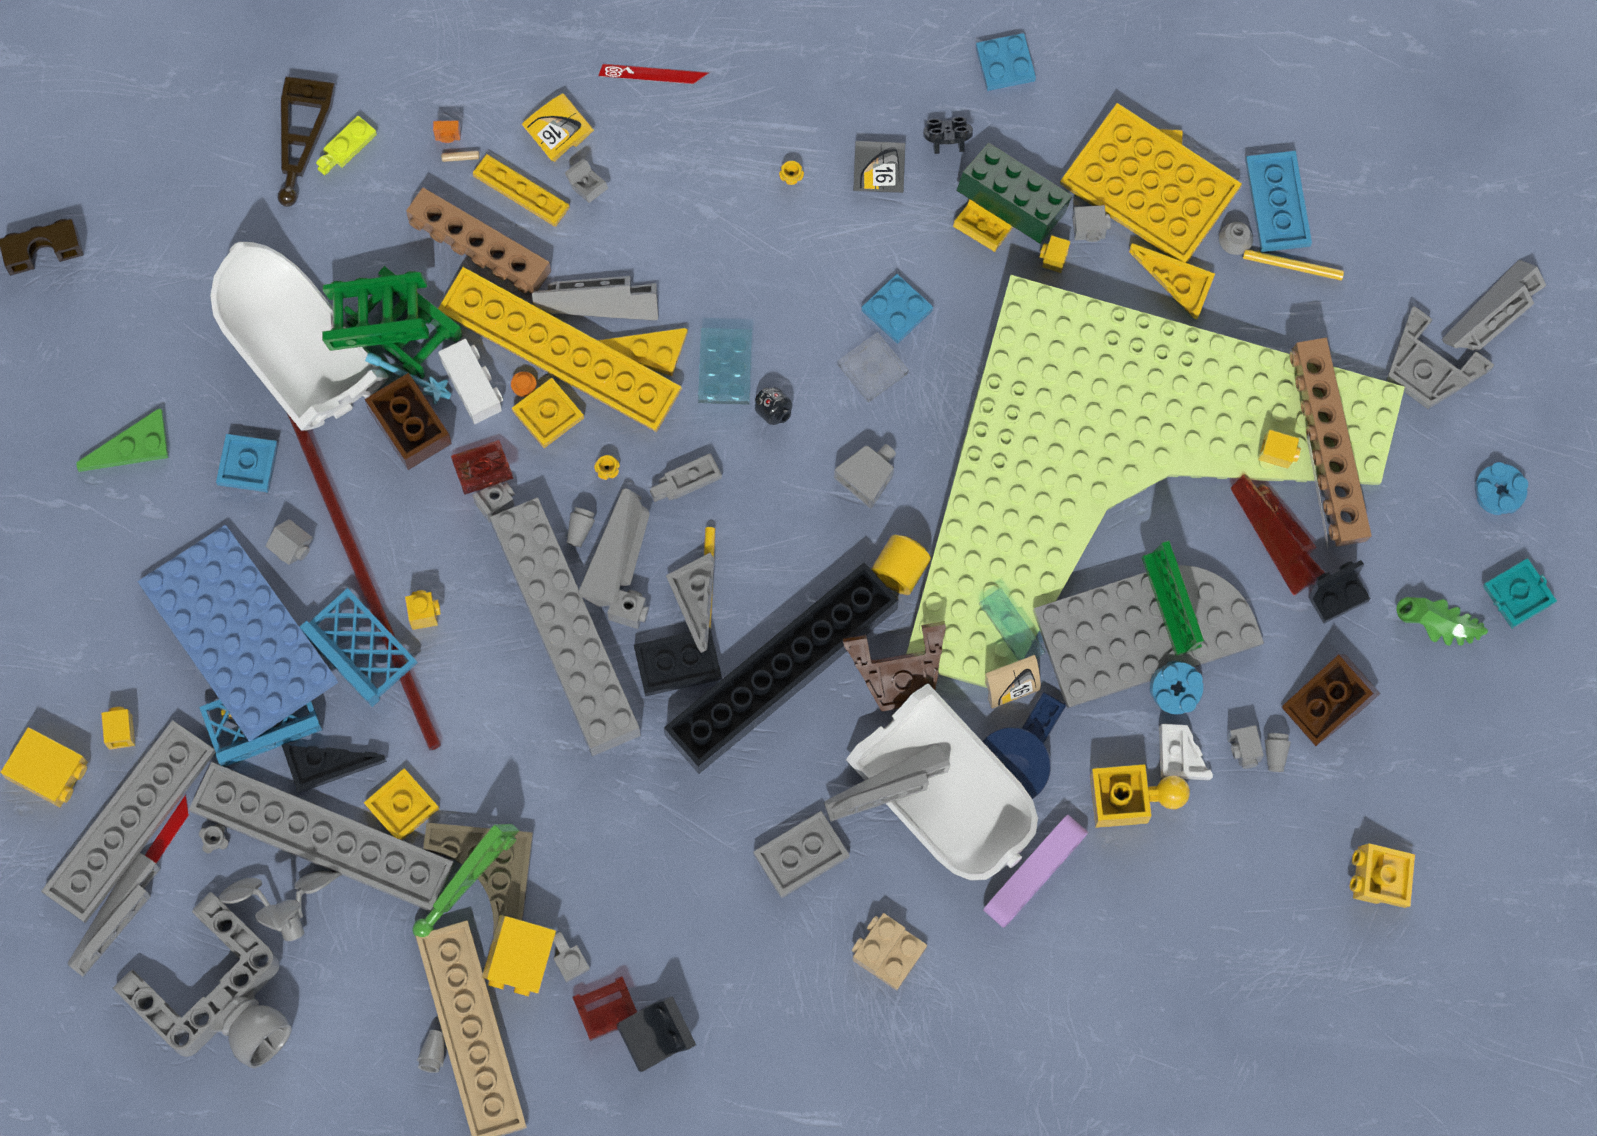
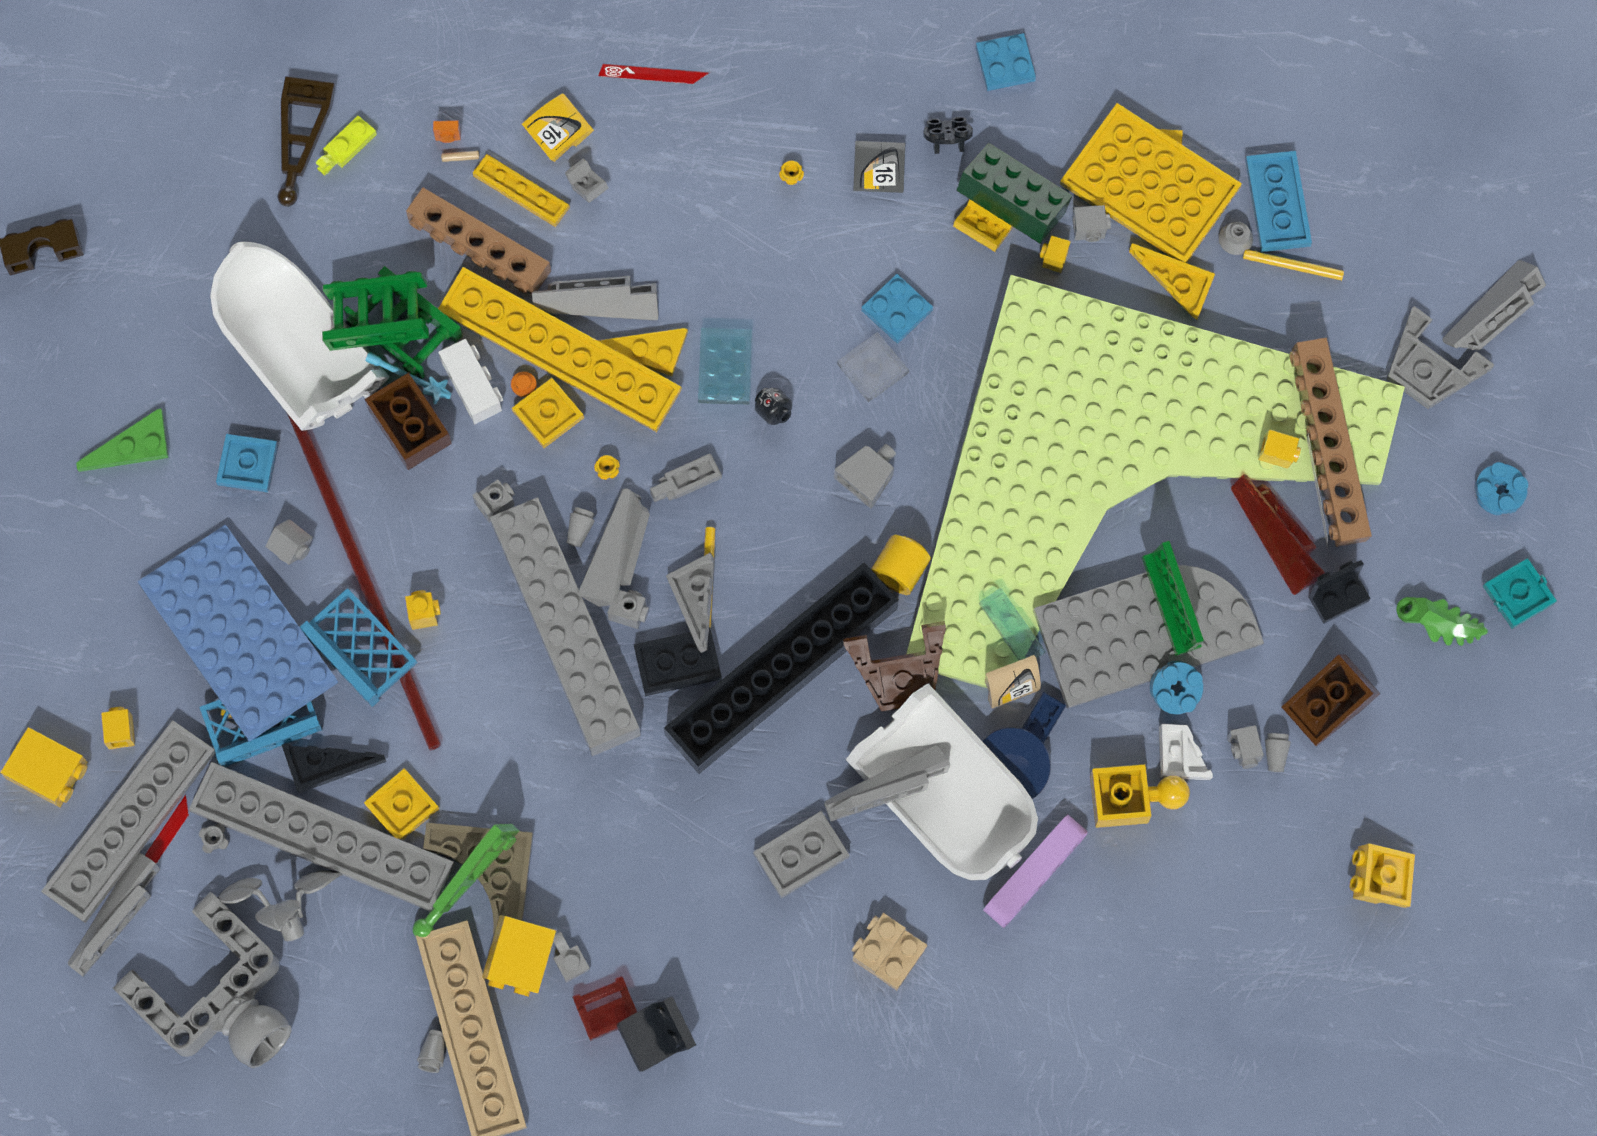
clear red tile [451,440,514,495] -> none

